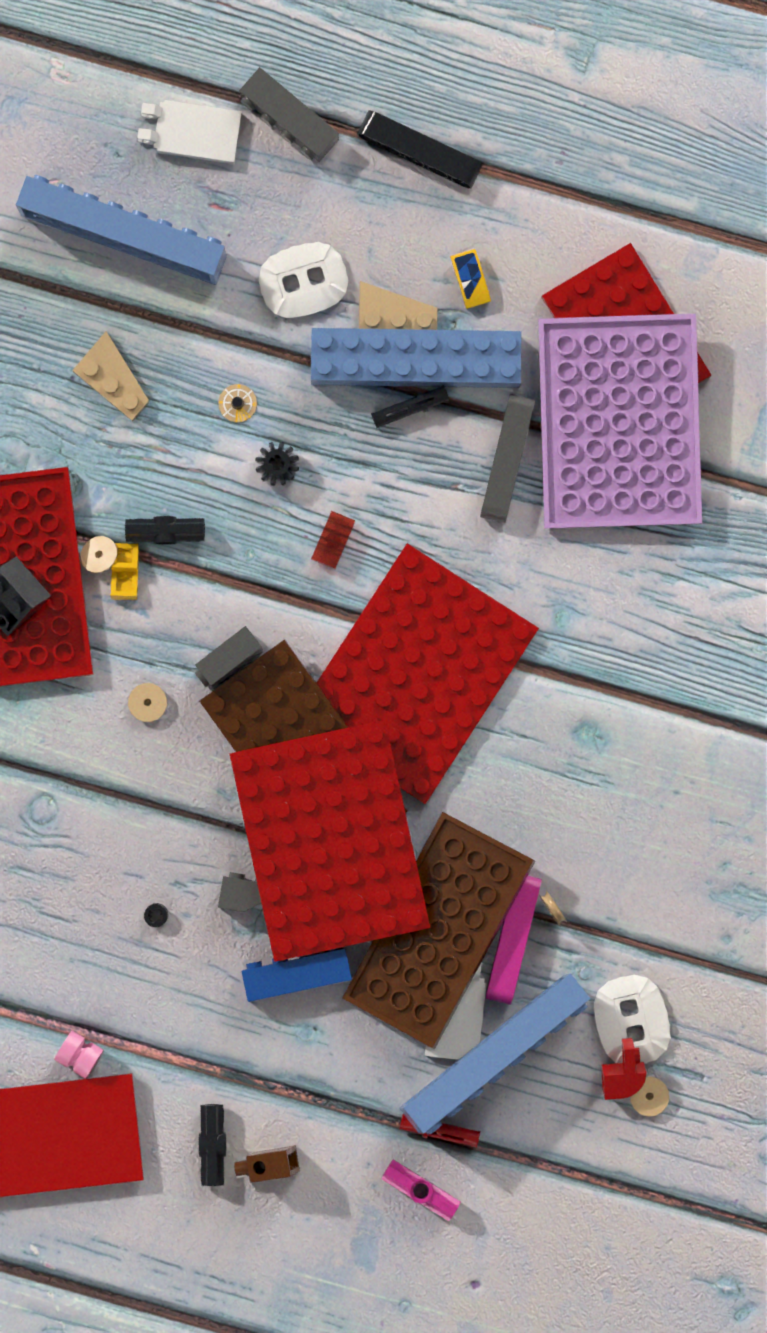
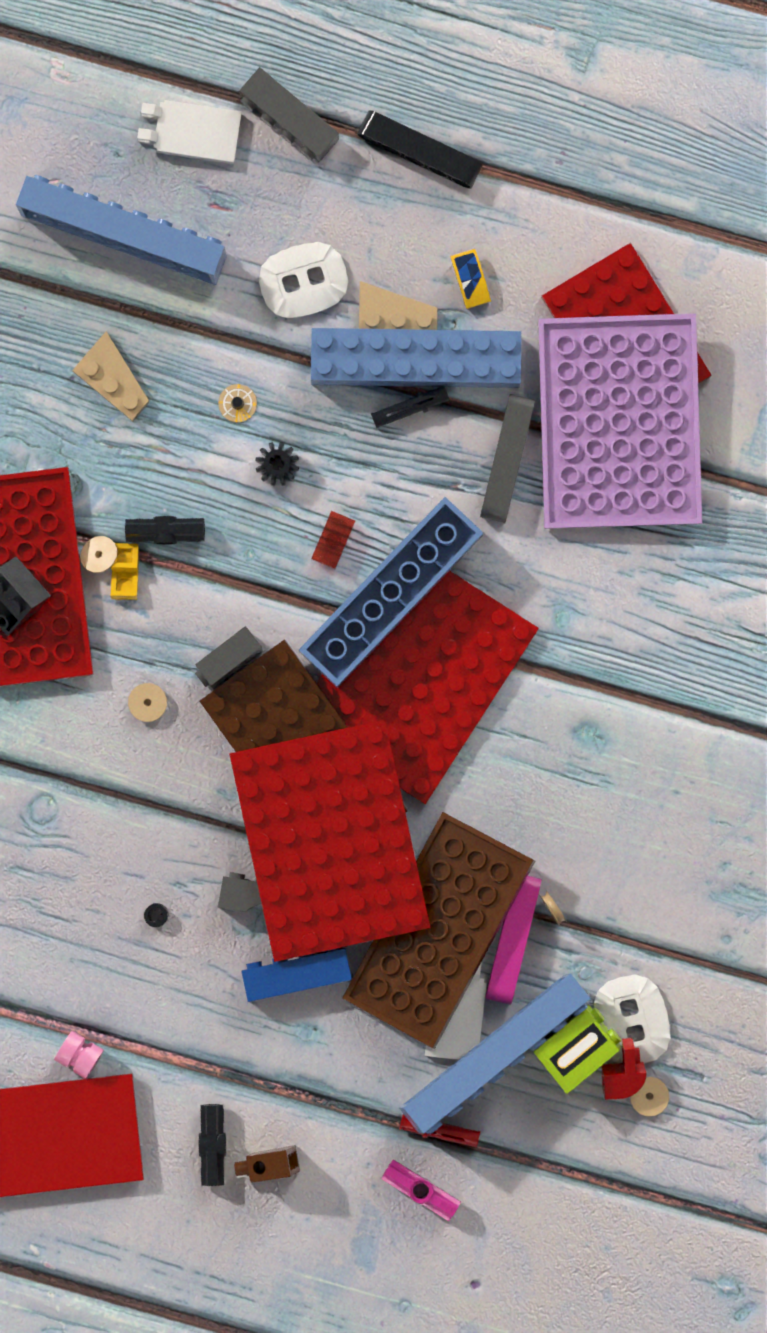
none -> medium blue brick [299,497,483,688]
none -> lime slope [534,1004,621,1094]

